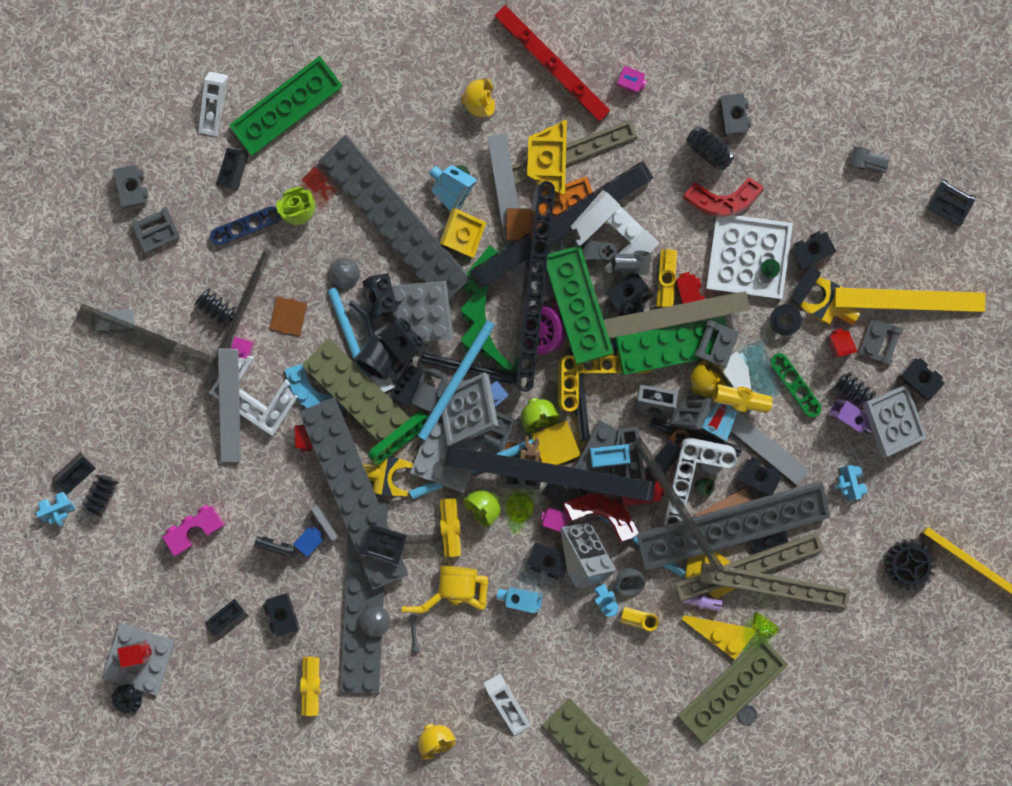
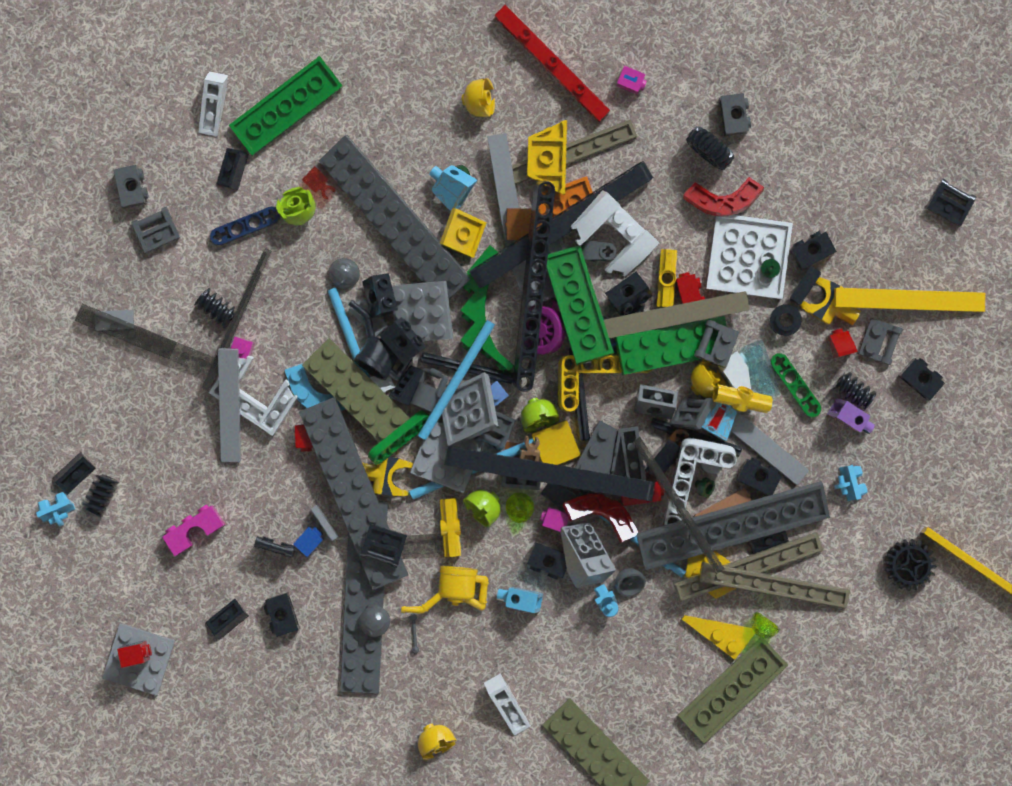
black gear [111,684,142,714] -> none
dark orange piece [269,297,308,336] -> none
yellow piece [300,656,321,716] -> none
medium azure tile [590,444,631,468] -> none
dark grey piece [611,250,651,275] -> none
yellow piece [620,607,659,631] -> none
lavender pin [682,594,723,613] -> none
dark grey piece [738,705,758,724] -> none
dark grey piece [849,146,890,174] -> none
light grey plate [863,384,927,458] -> none

